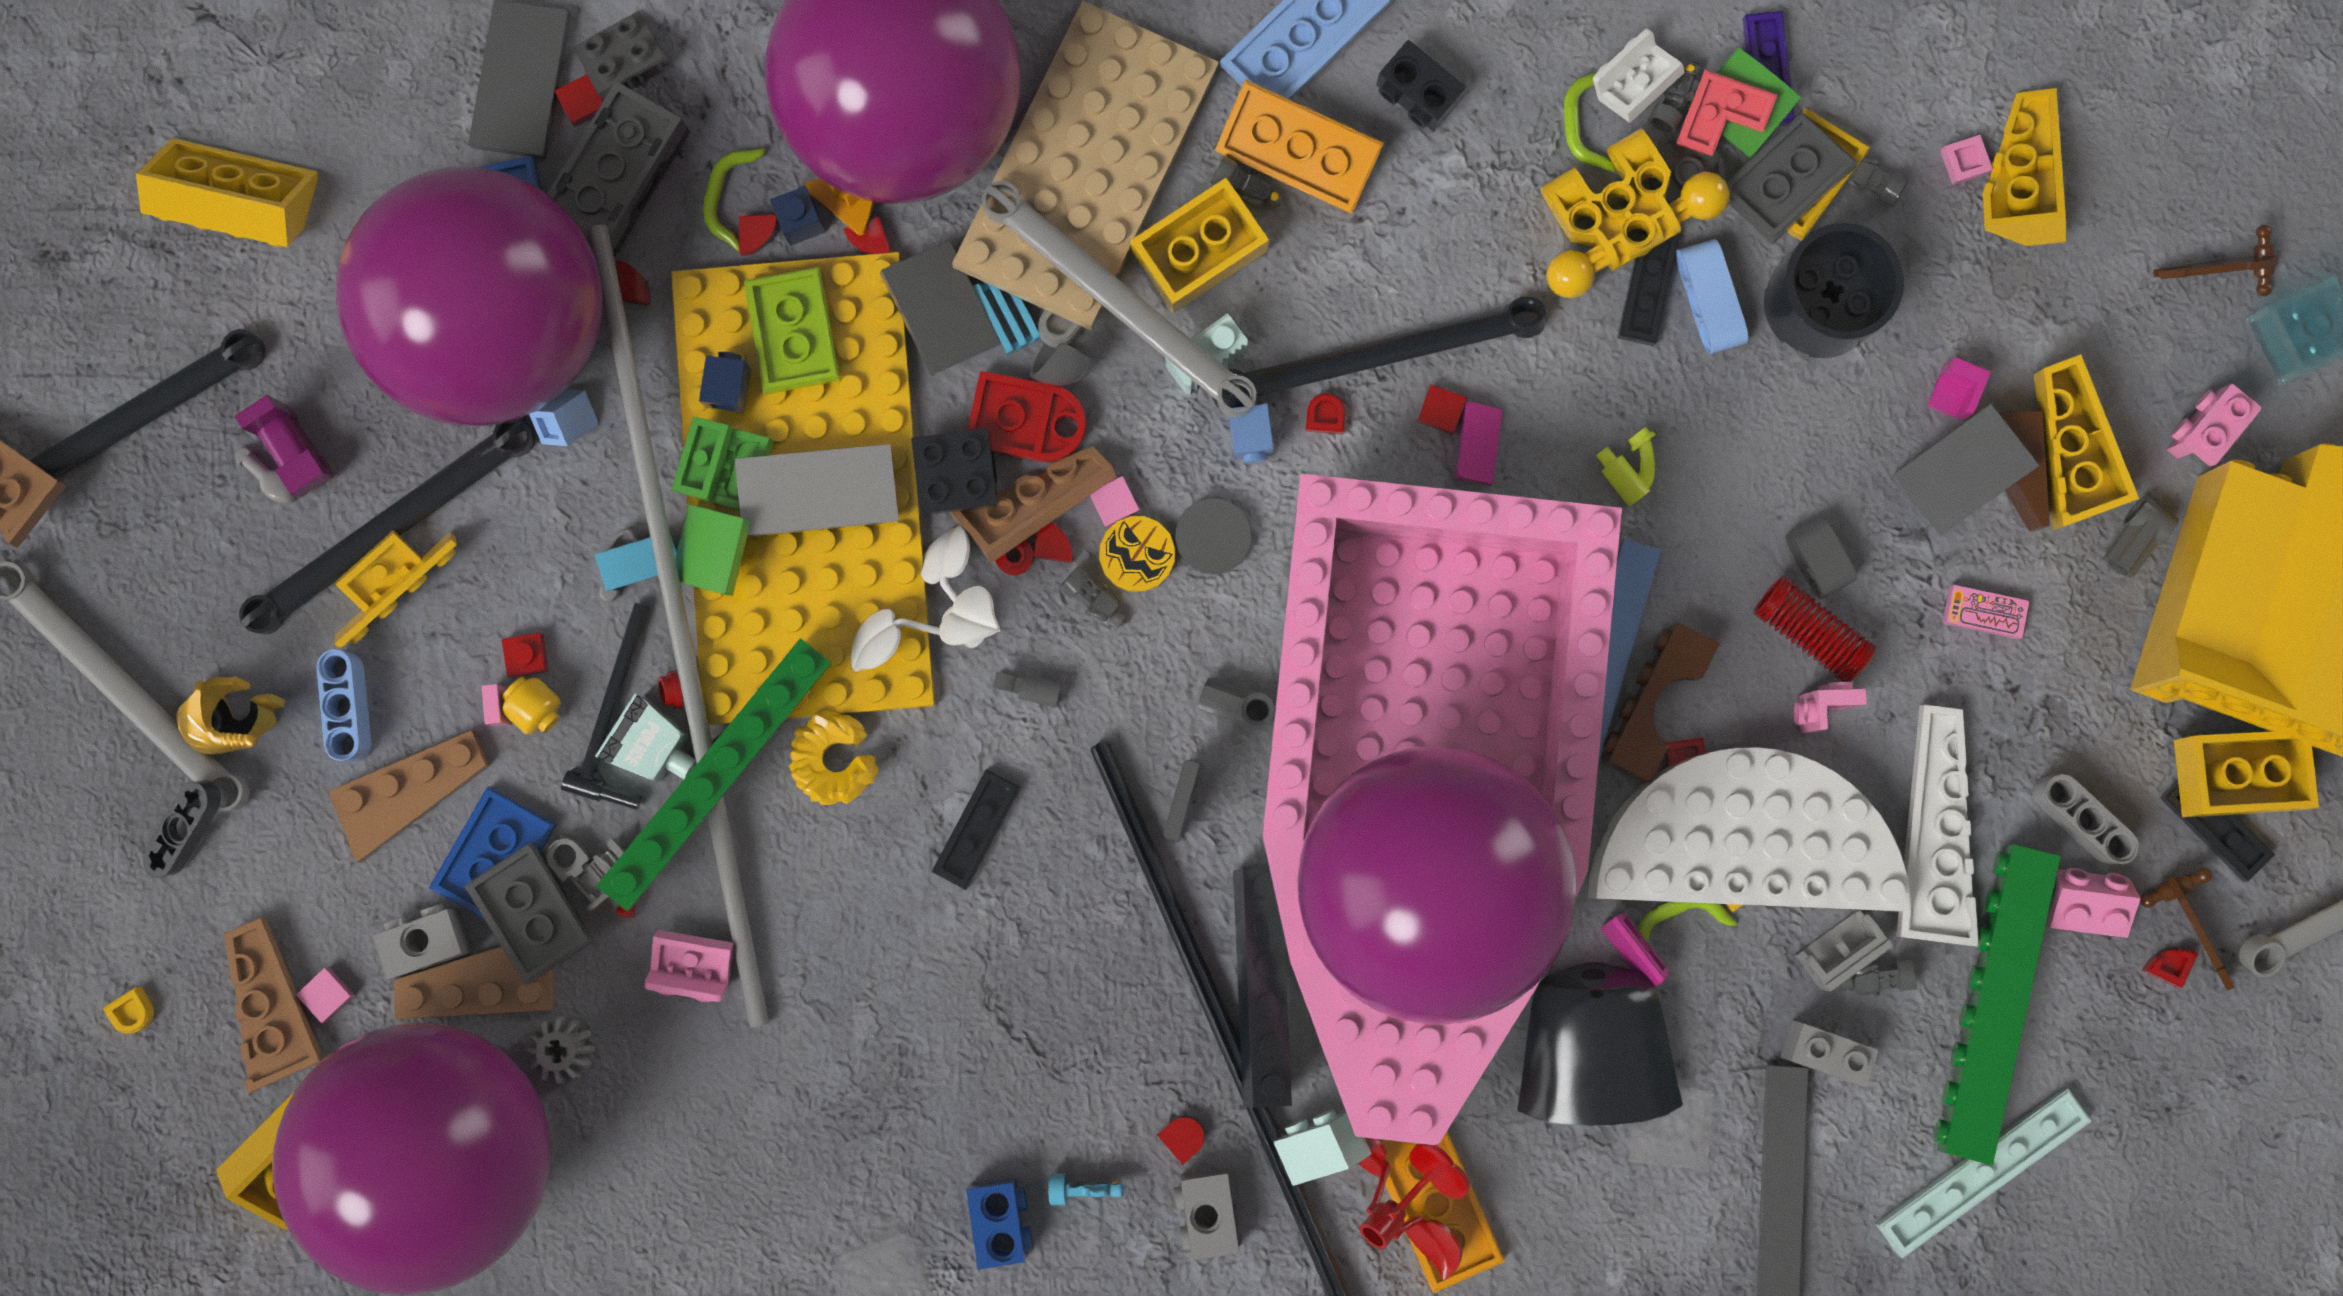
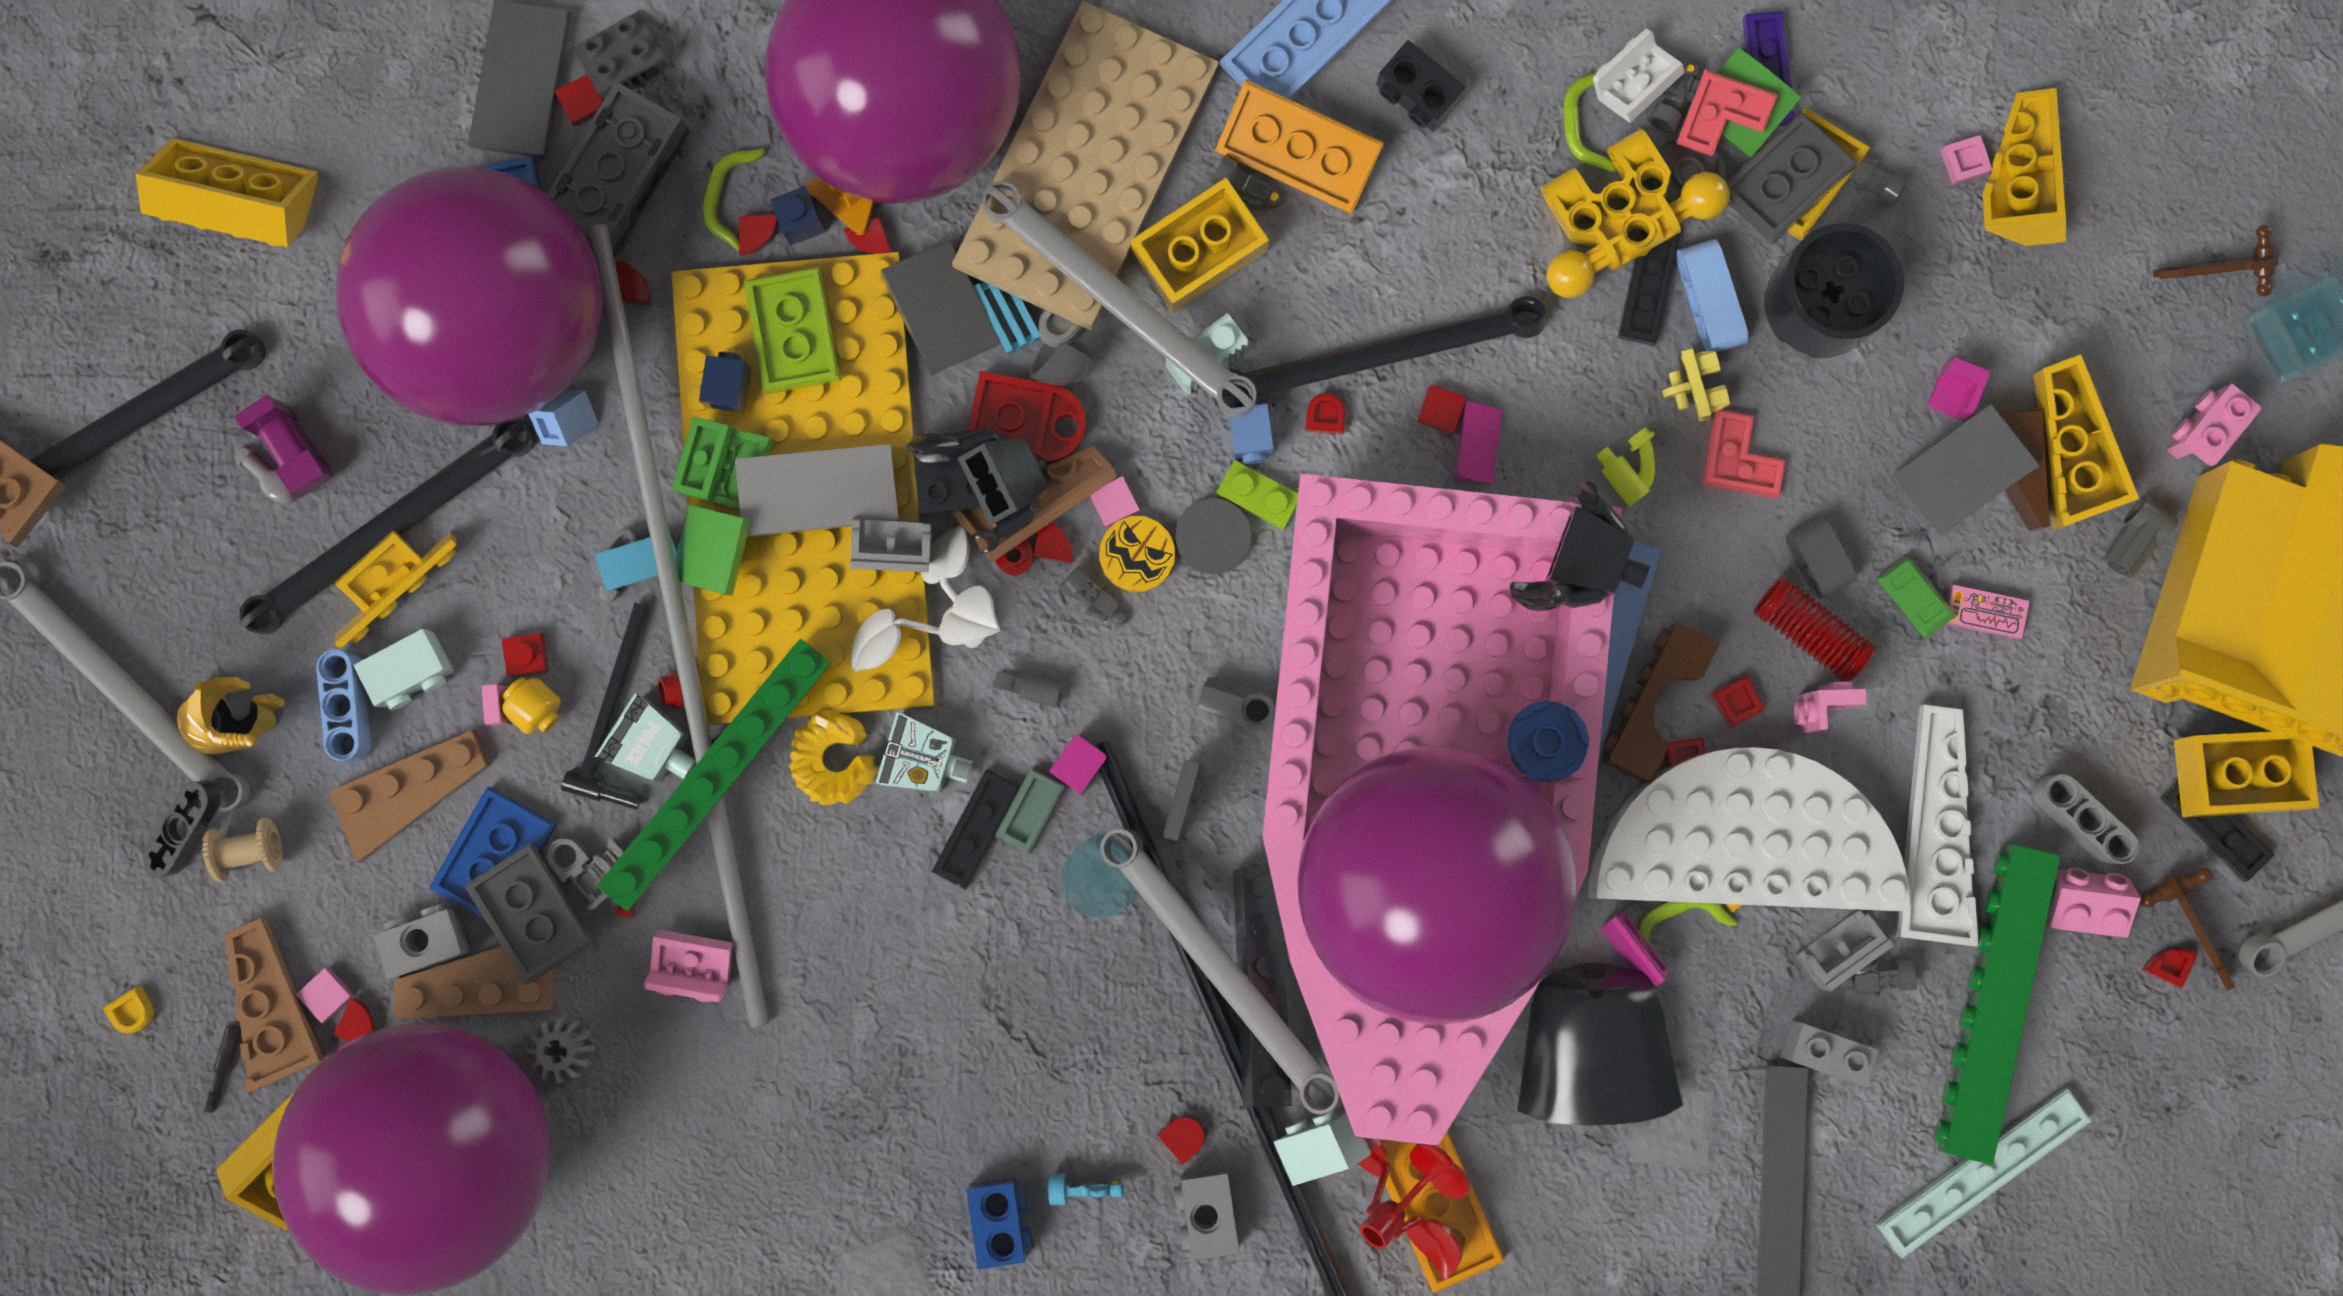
none -> tan hose [202,818,283,882]
none -> black piece [204,1025,241,1114]
none -> red tile [334,998,375,1041]
none -> light aqua brick [353,629,455,711]
none -> light grey hinge [850,518,931,572]
none -> torso [875,712,973,792]
none -> black torso [905,429,1047,554]
none -> sand green tile [995,768,1066,854]
none -> dark pink panel [1049,734,1107,795]
none -> clear light blue tile [1061,842,1137,918]
none -> light grey piece [1100,829,1342,1114]
none -> lime plate [1216,460,1298,531]
none -> blue tile [1506,700,1589,783]
none -> black torso [1509,479,1650,611]
none -> light yellow hips [1662,348,1730,422]
none -> coral tile [1701,410,1786,499]
none -> red tile [1711,676,1766,728]
none -> bright green tile [1876,555,1957,639]

